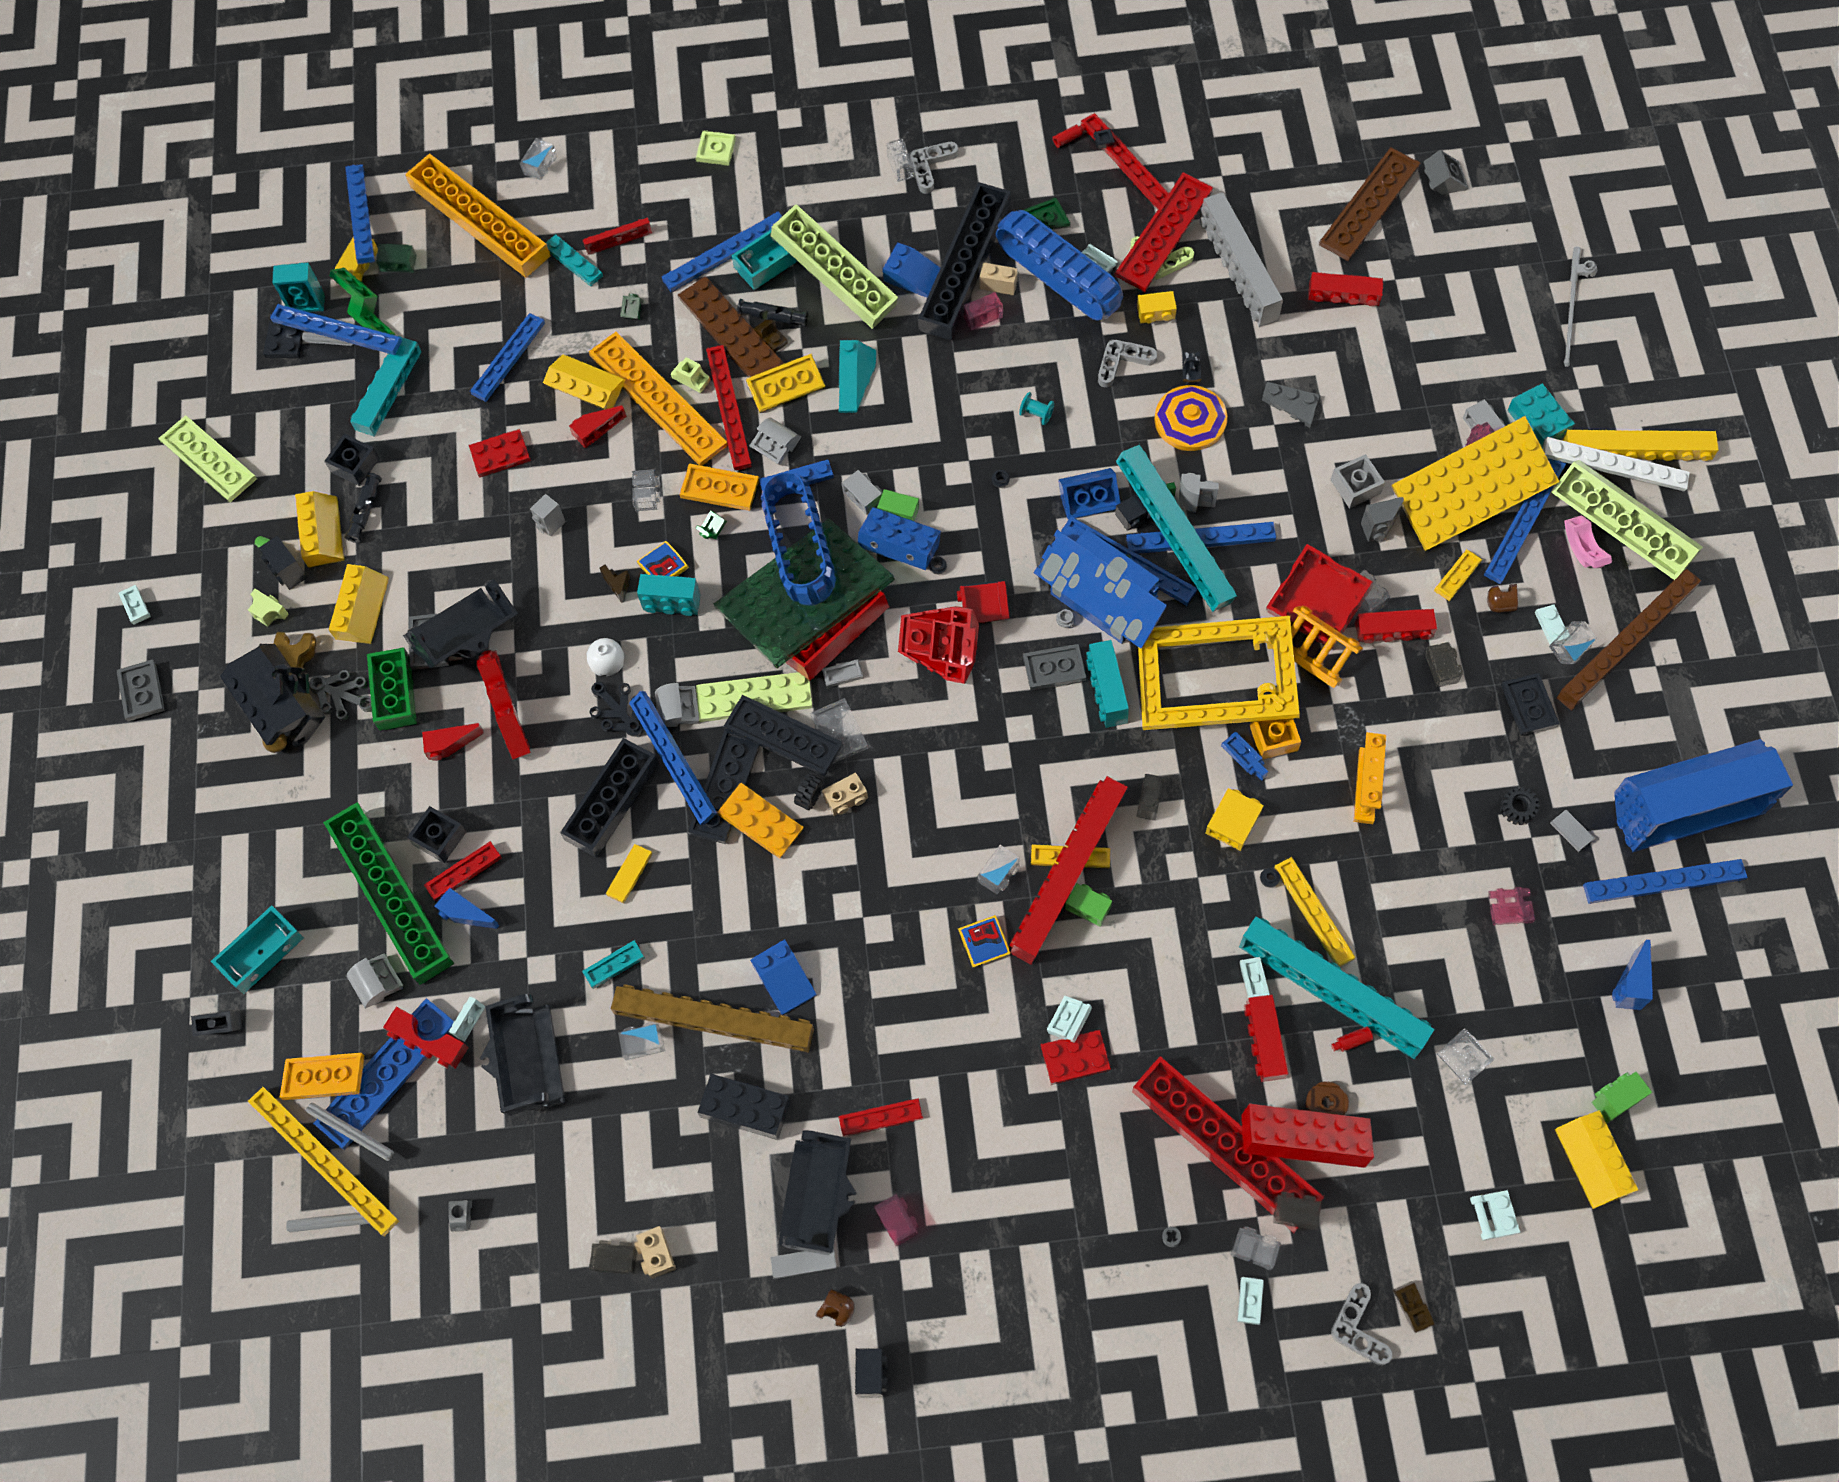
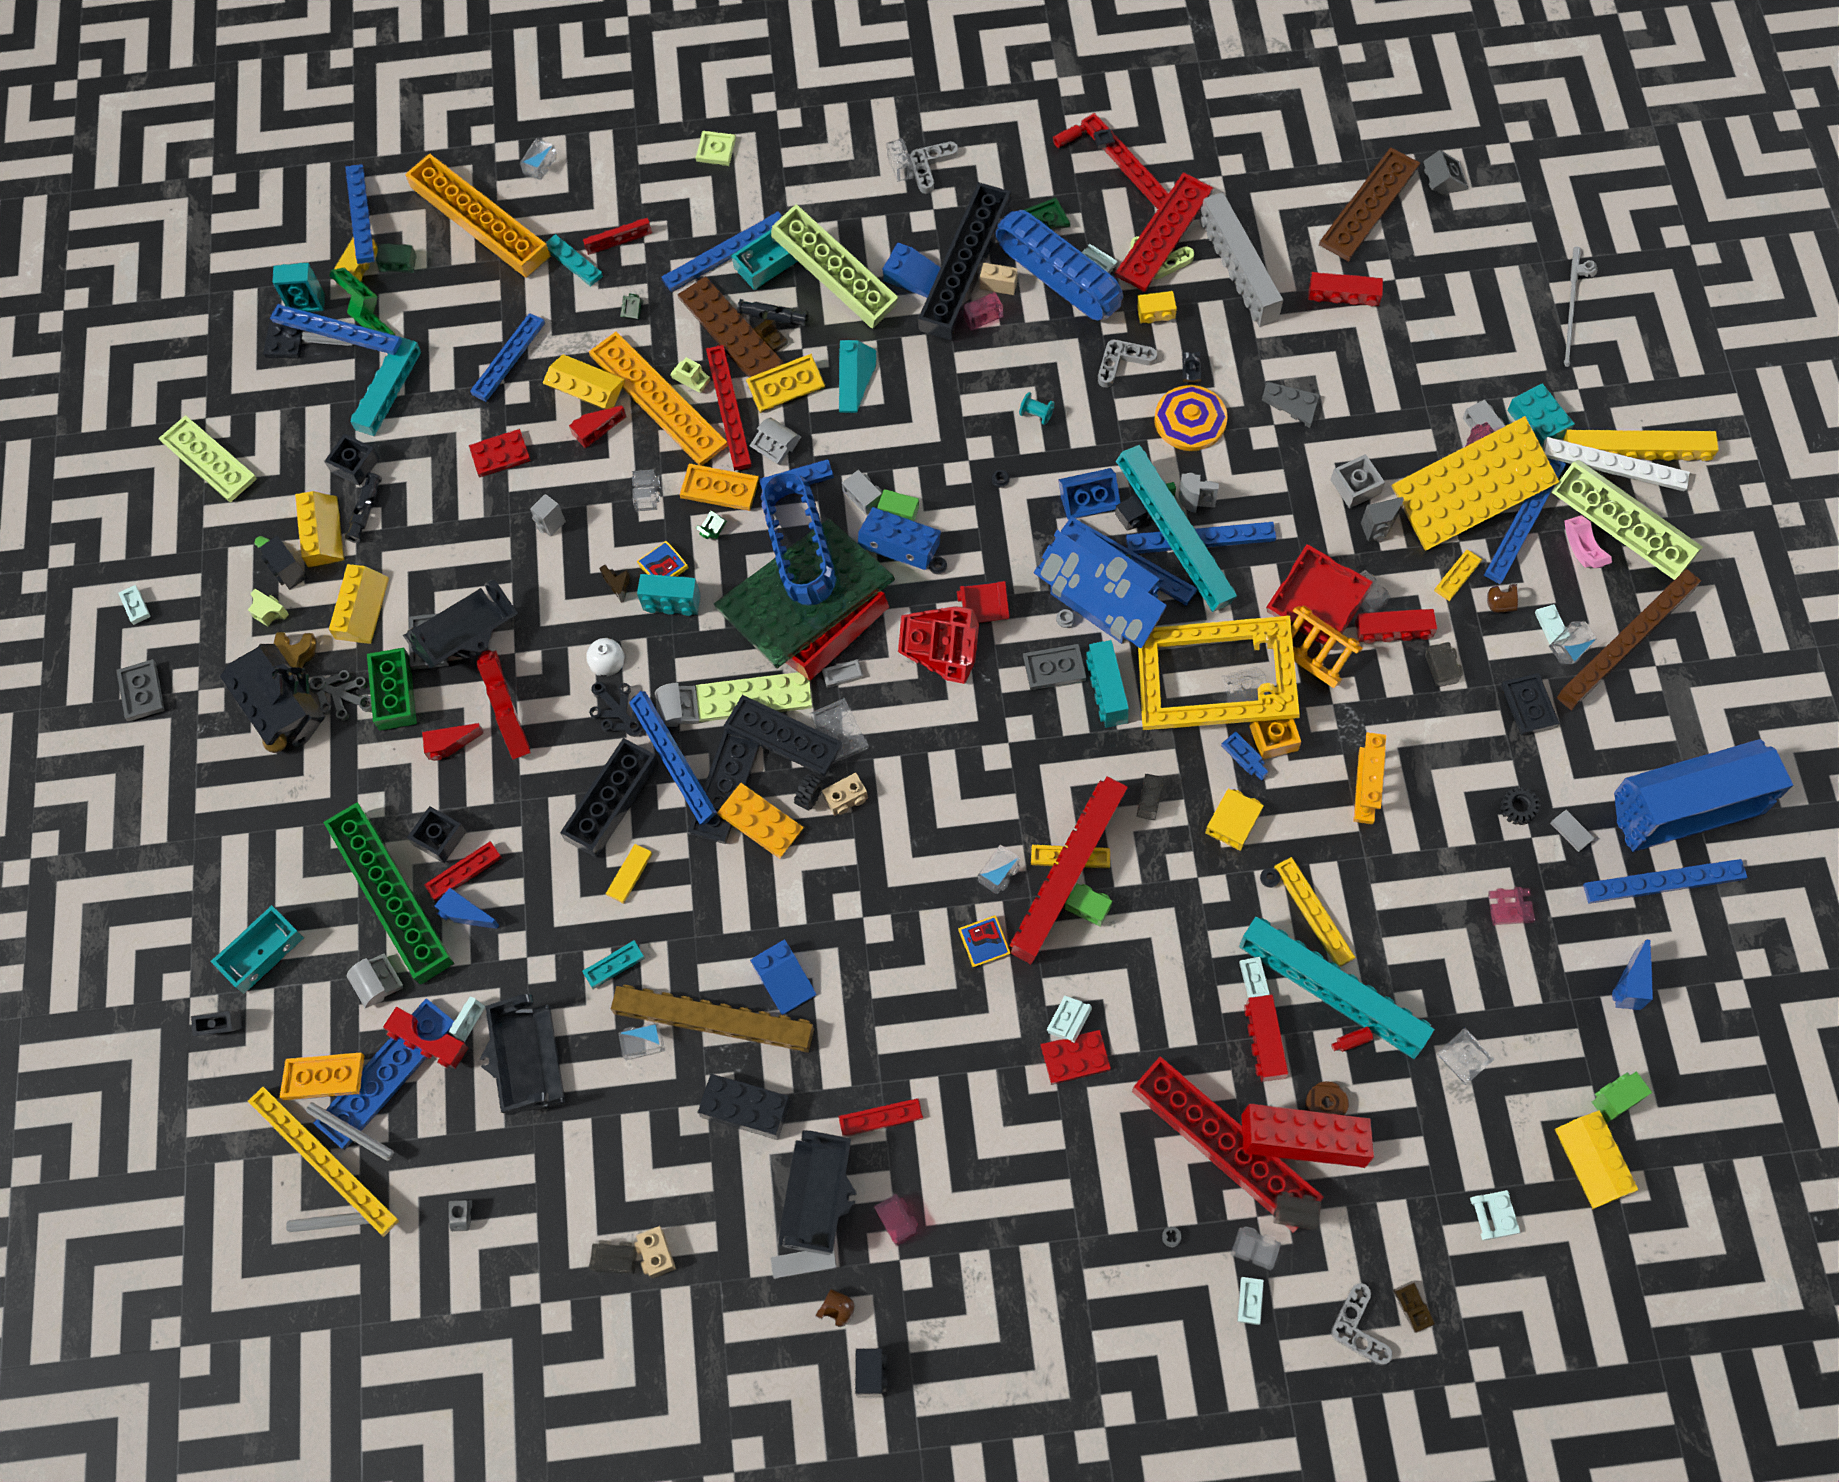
none -> clear slope [1221,666,1269,703]

